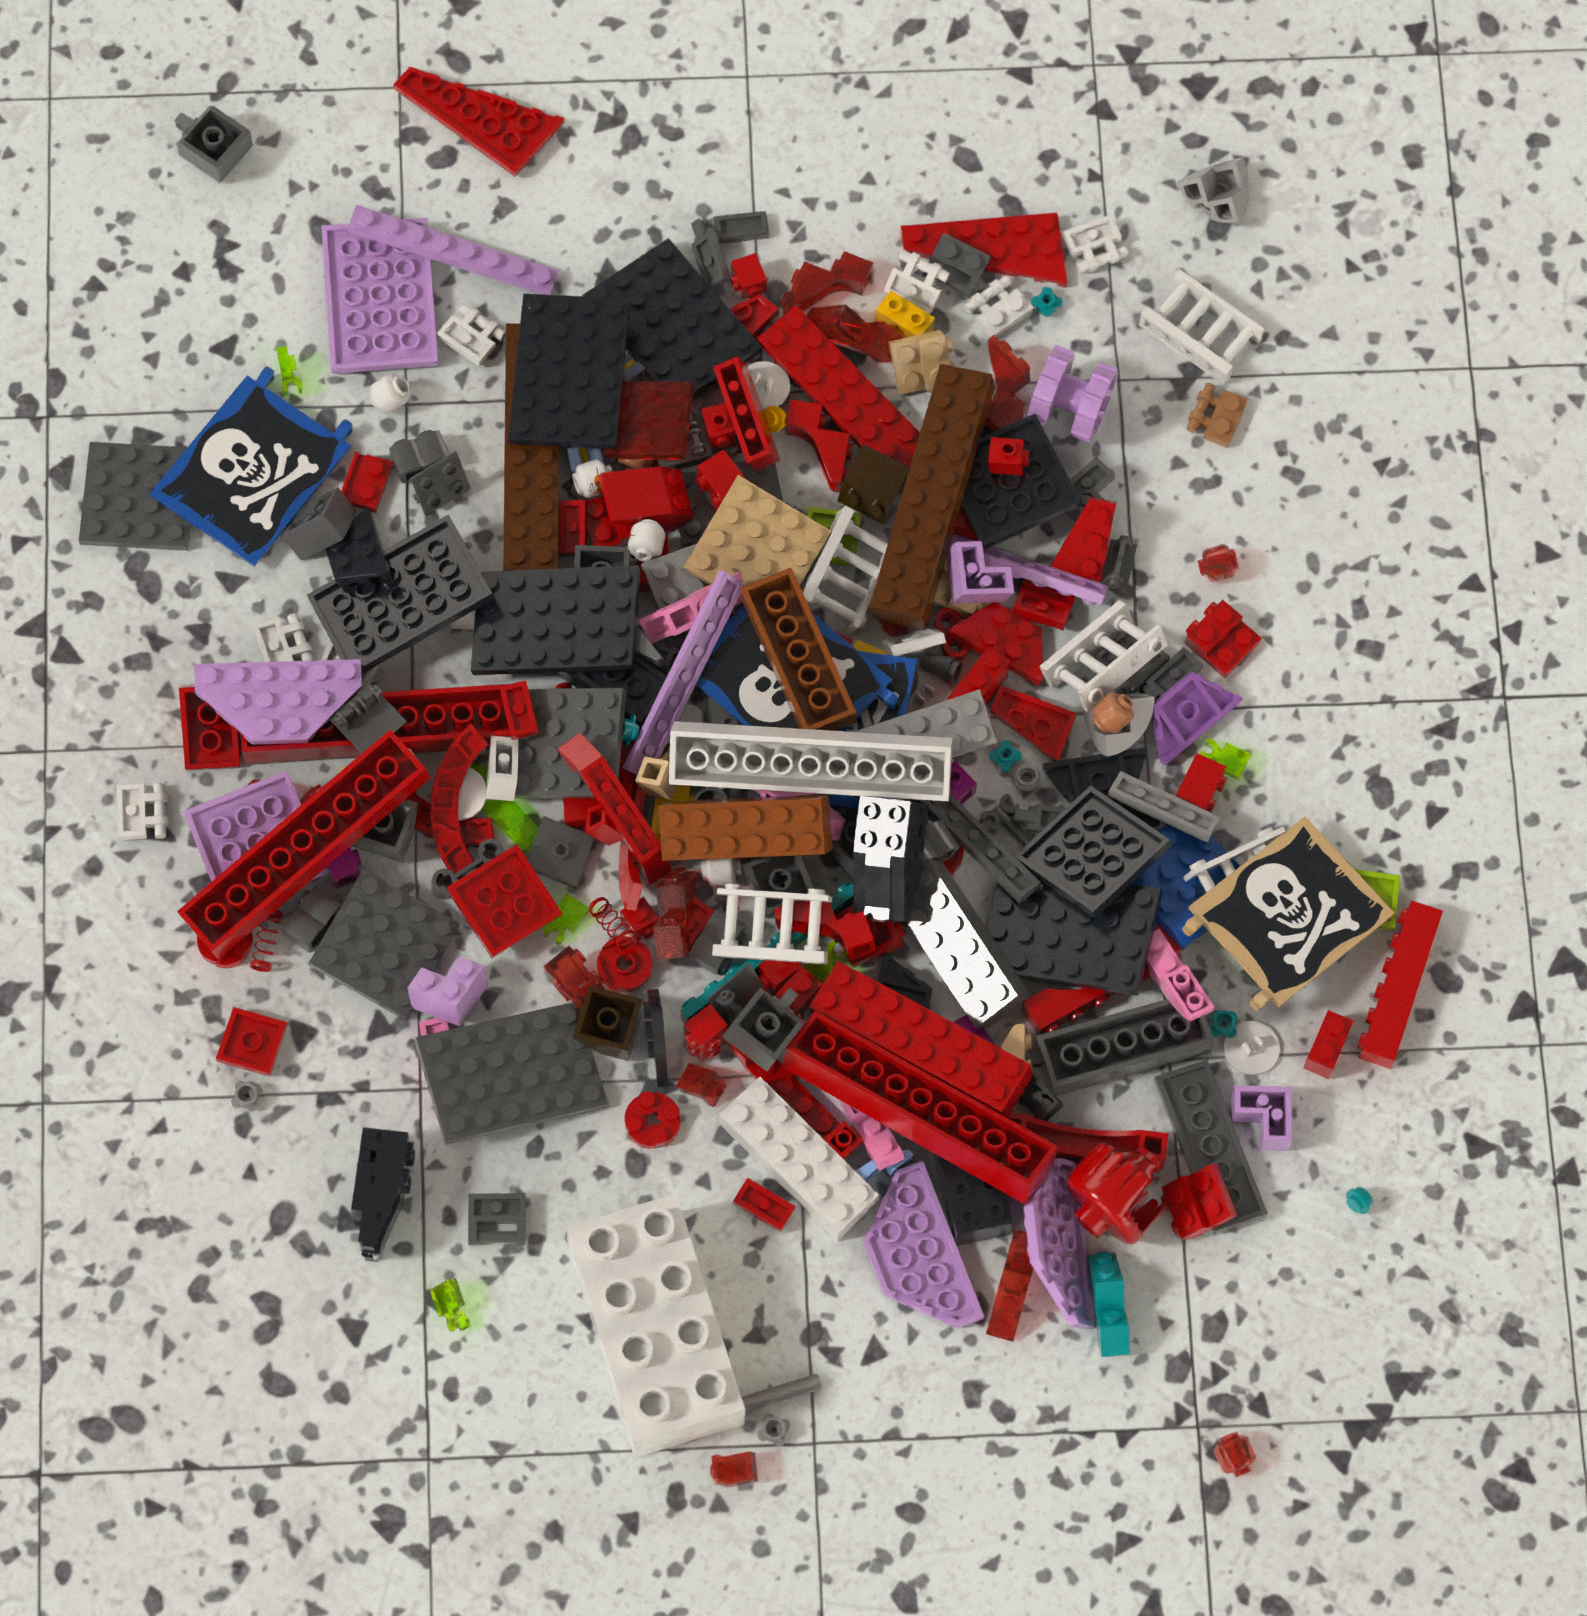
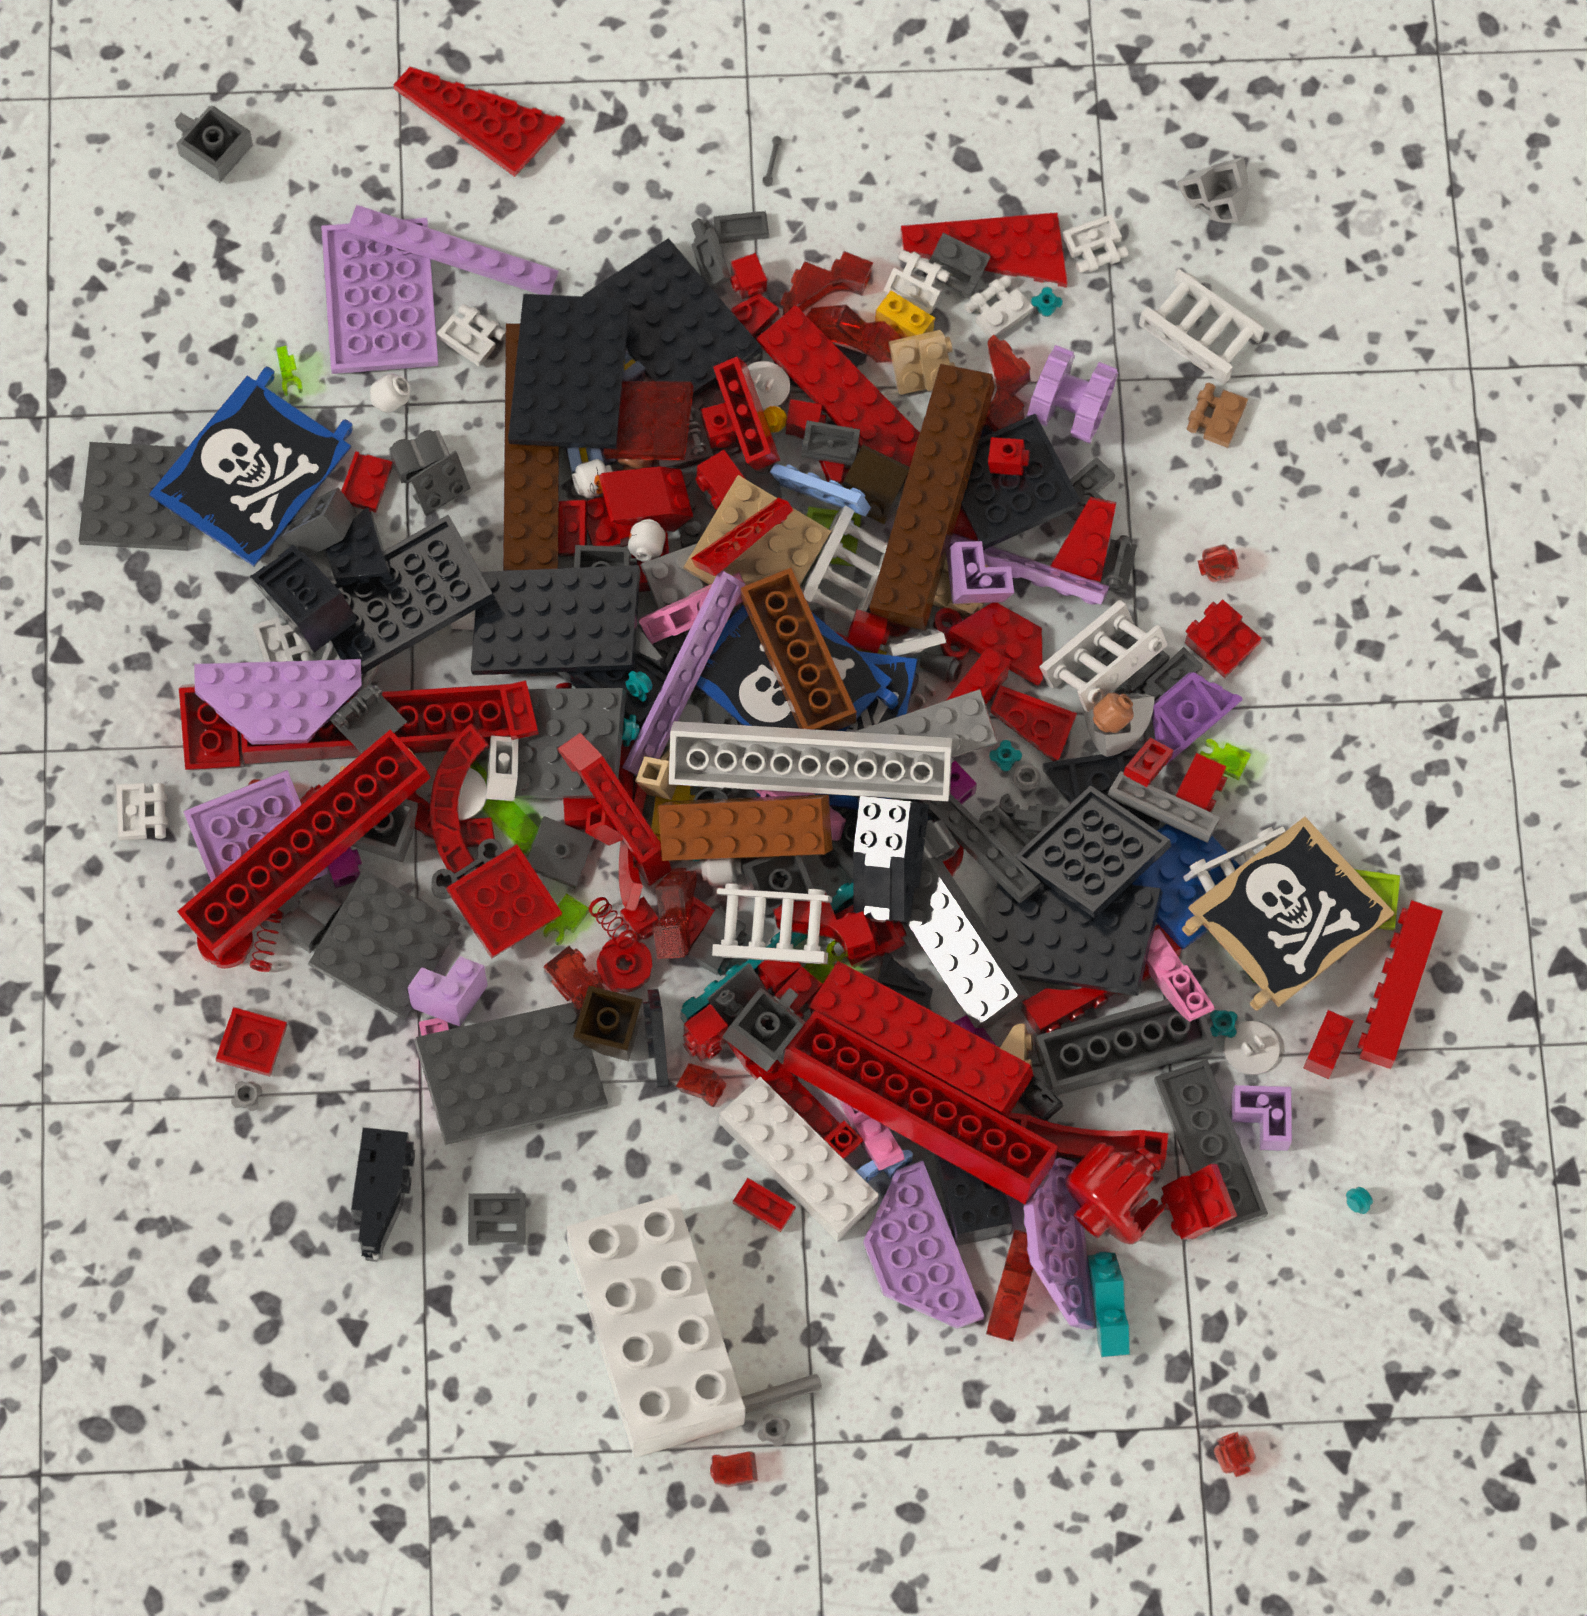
clear neon green plate [430,1278,470,1332] -> none
red plate [624,1091,681,1149] -> none
red plate [1013,579,1076,631] -> none
none -> black piece [250,544,358,652]
none -> teal plate [626,671,652,701]
none -> red wing [691,498,794,576]
none -> dark grey hinge [762,136,782,187]
none -> light blue plate [770,463,871,516]
none -> dark grey hinge [801,421,860,466]
none -> red brick [847,609,890,653]
none -> red plate [1123,738,1174,787]

